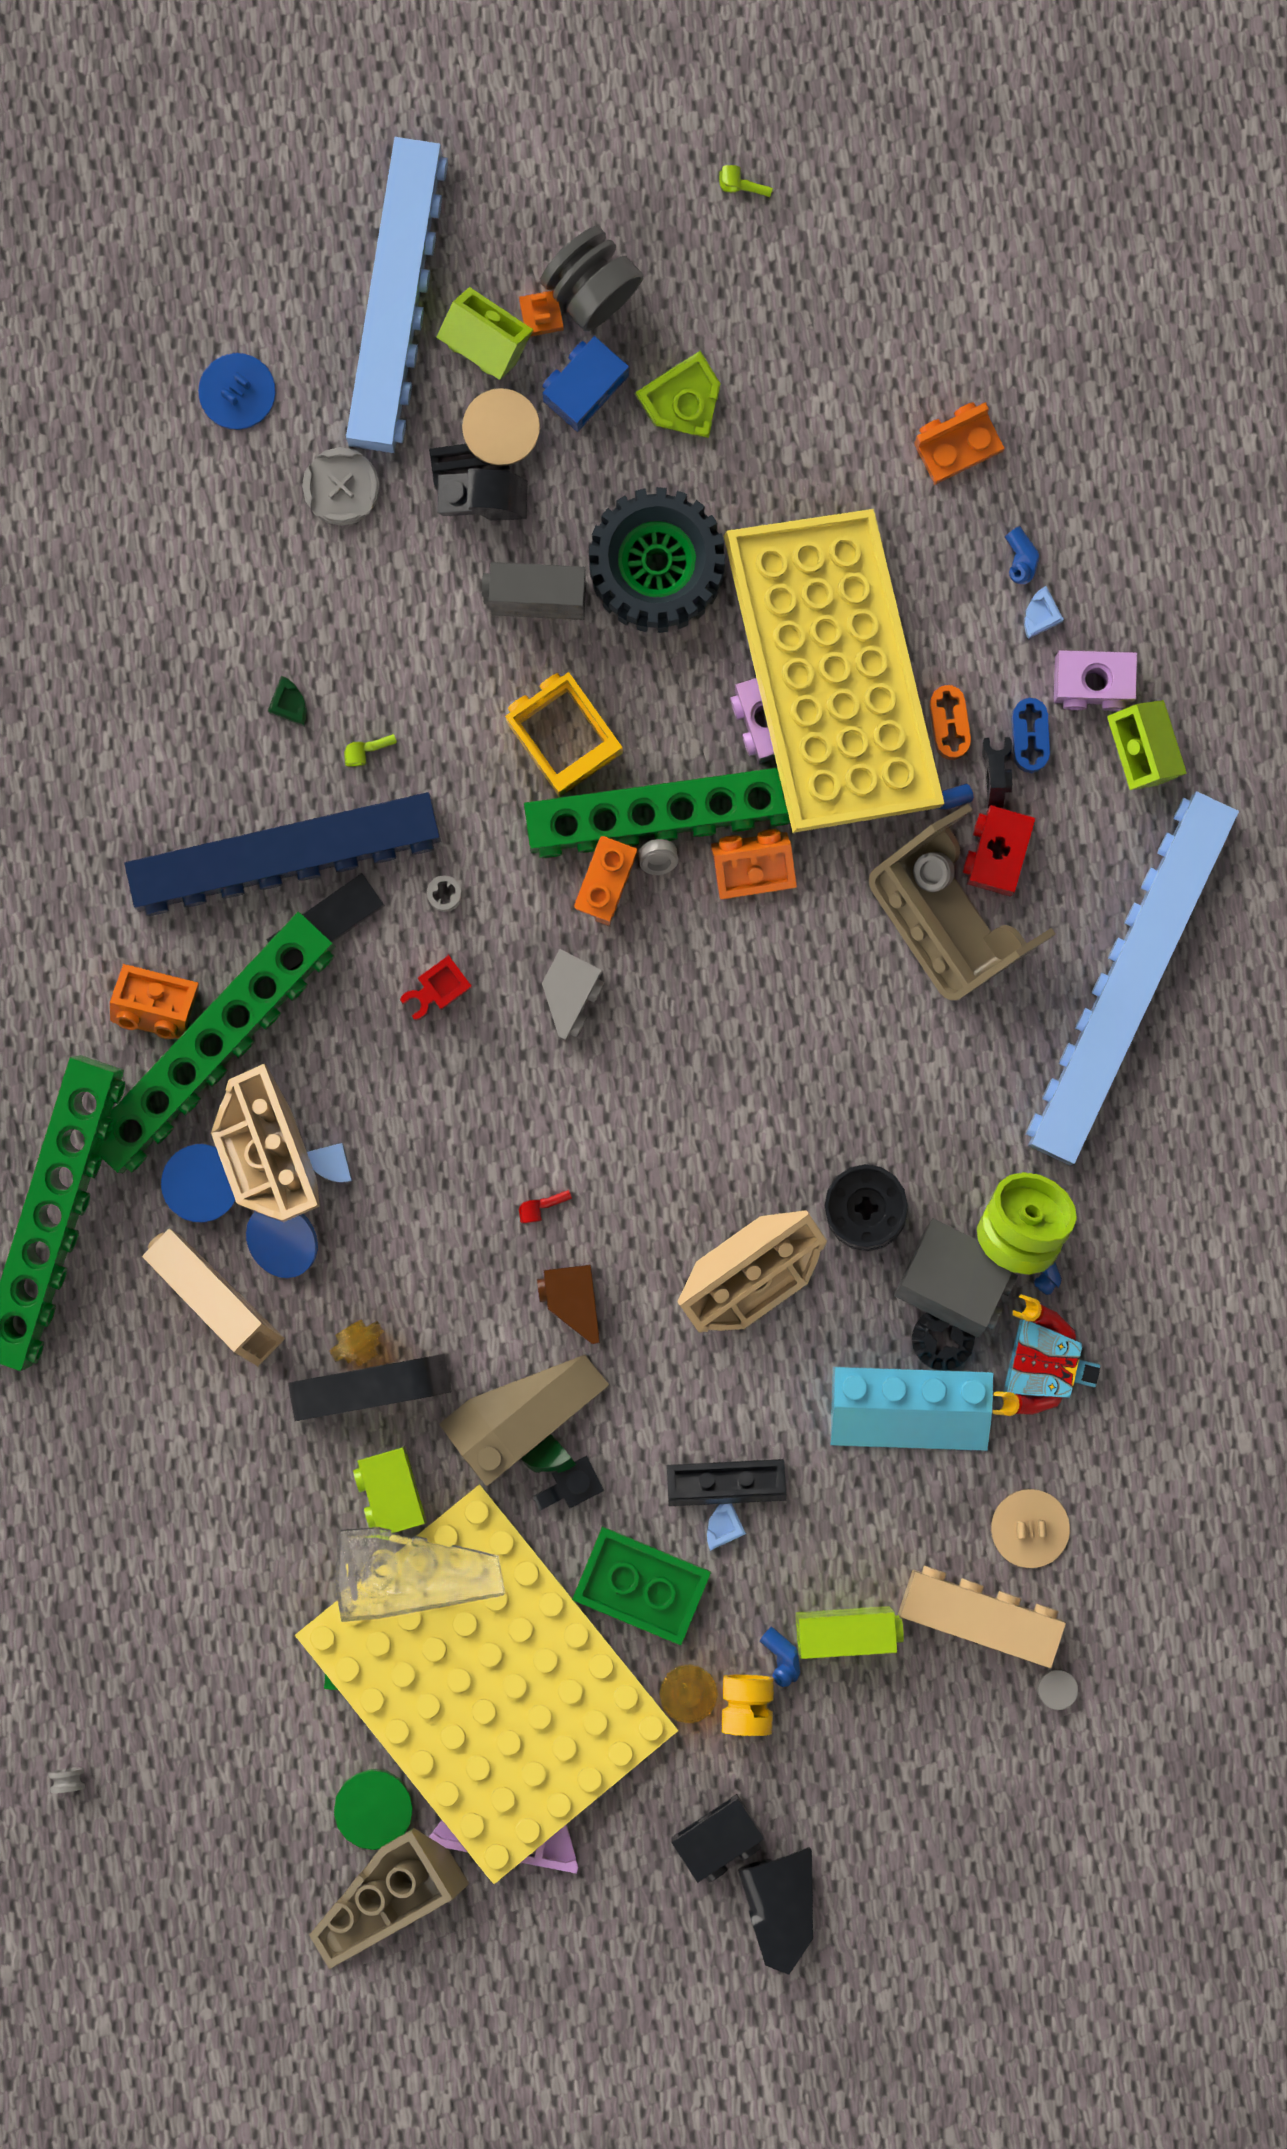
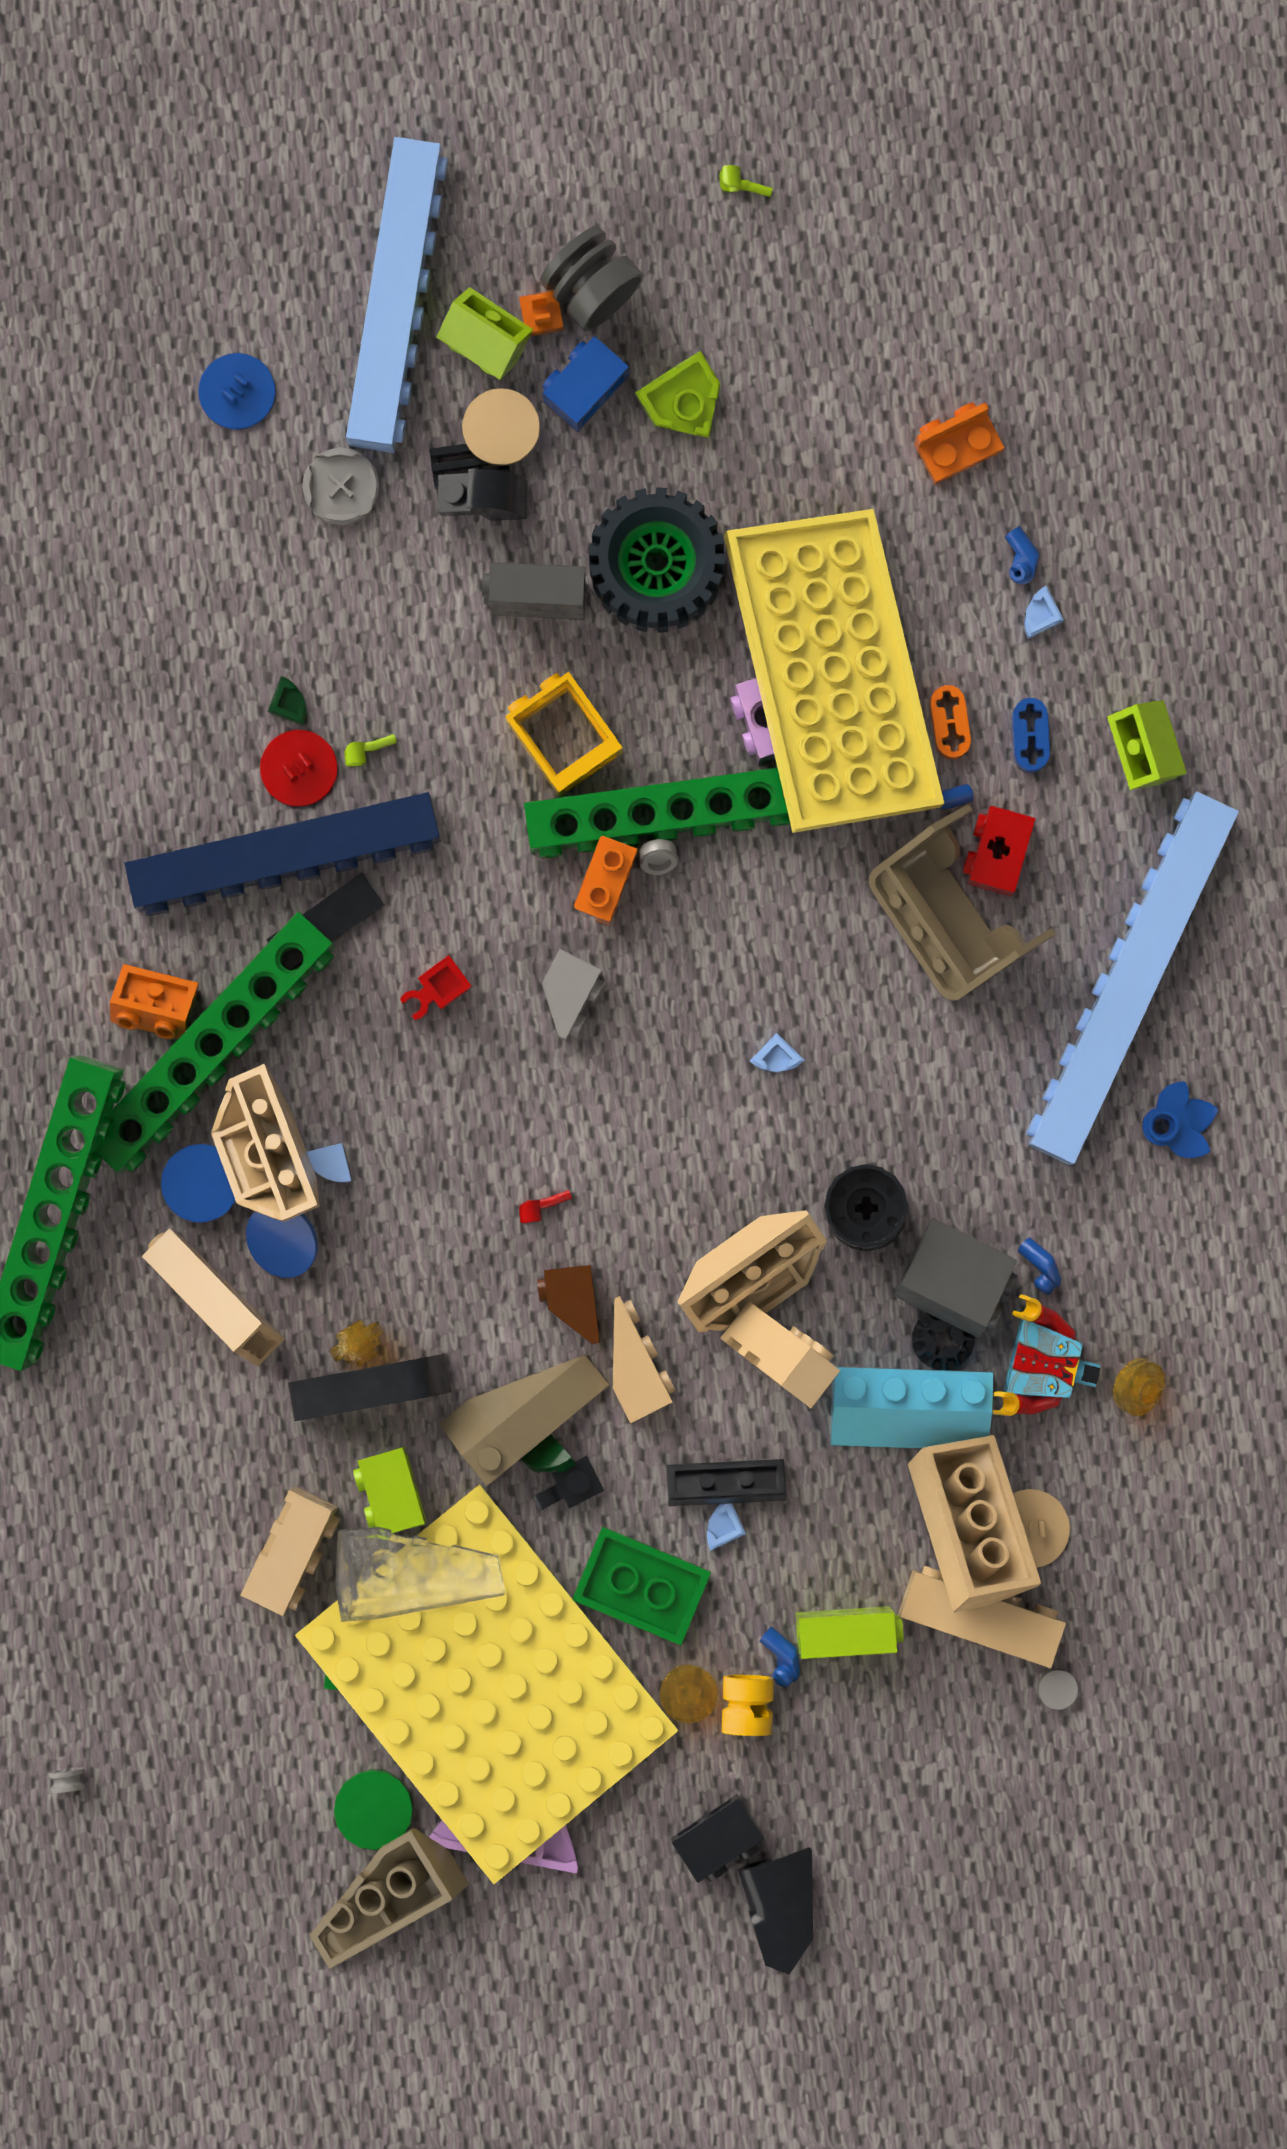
light grey bush [427,875,462,912] -> none
orange bracket [711,829,797,900] -> none
light grey tile [913,852,955,892] -> none
lime wheel [977,1172,1077,1275] -> none
black plate [982,737,1013,808] -> none
lavender brick [1054,650,1137,711] -> none
none -> tan wedge [240,1486,341,1616]
none -> red piece [260,730,338,807]
none -> tan slope [613,1296,676,1424]
none -> tan wedge [720,1301,841,1408]
none -> light blue tile [749,1033,804,1073]
none -> tan slope [908,1435,1041,1612]
none -> clear yellow plate [1113,1358,1165,1416]
none -> blue plate [1142,1081,1218,1158]

